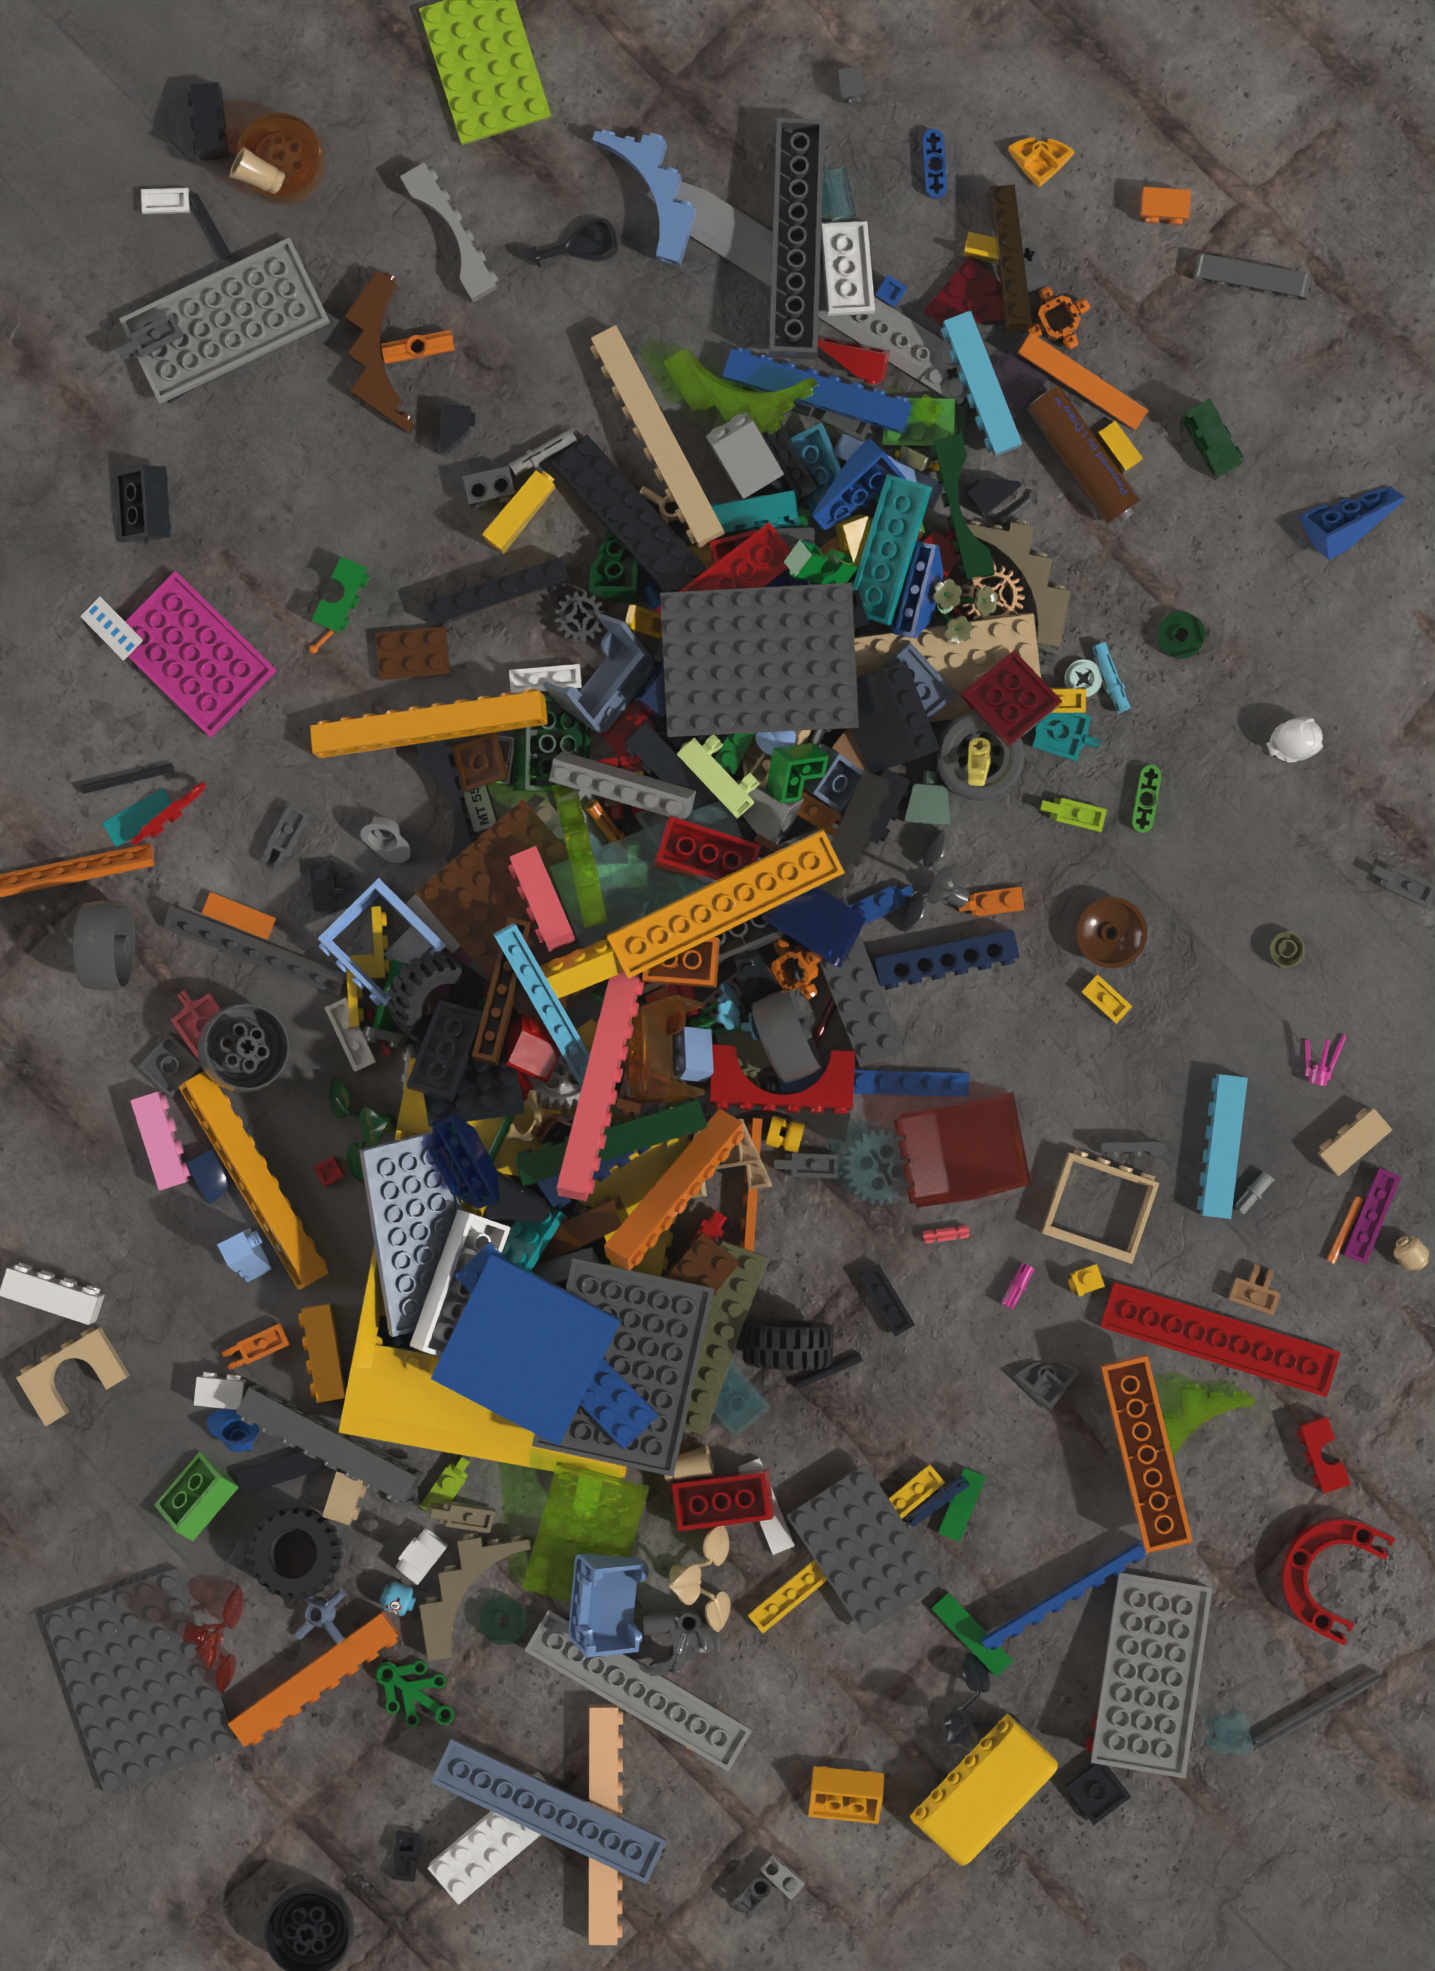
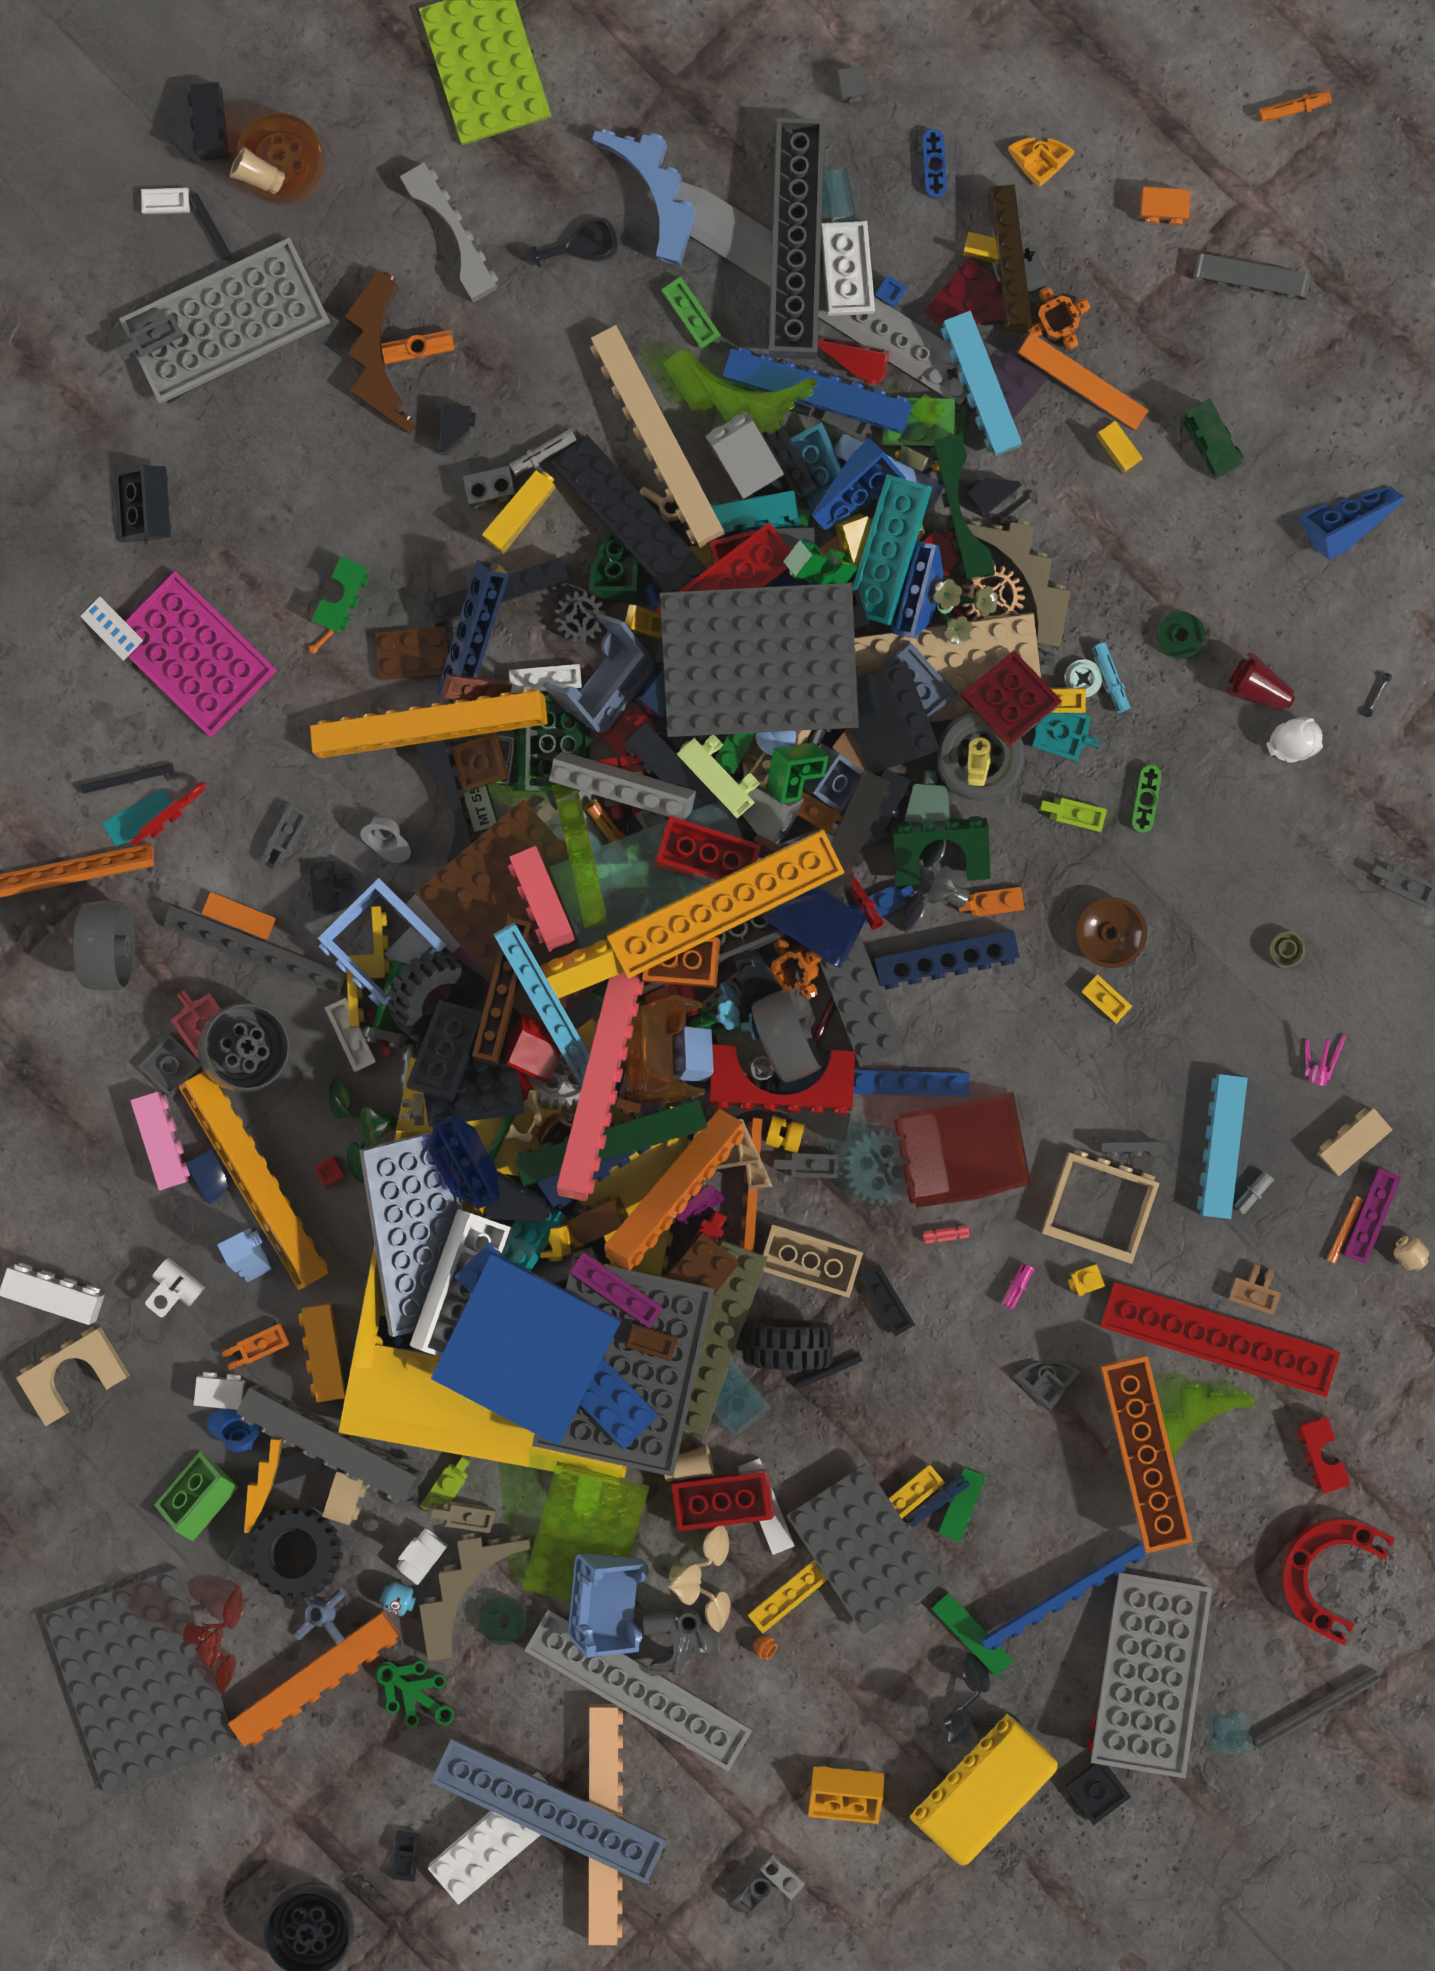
reddish brown piece [1025,386,1141,525] -> none
none -> white piece [145,1258,205,1317]
none -> light orange slope [244,1437,283,1533]
none -> dark tan tile [402,1093,425,1125]
none -> dark blue brick [437,560,509,704]
none -> copper tile [441,673,513,701]
none -> yellow bracket [540,1225,571,1261]
none -> magenta plate [570,1252,663,1328]
none -> reddish brown tile [625,1322,678,1361]
none -> bright green plate [661,277,721,350]
none -> magenta tile [675,1184,725,1228]
none -> light grey wheel [749,1056,774,1080]
none -> orange plate [753,1636,778,1660]
none -> tan brick [762,1223,863,1298]
none -> red pin [838,865,884,930]
none -> dark green arch [892,816,991,886]
none -> dark red cone [1226,653,1295,711]
none -> orange pin [1259,90,1332,123]
none -> black hinge [1363,673,1392,717]

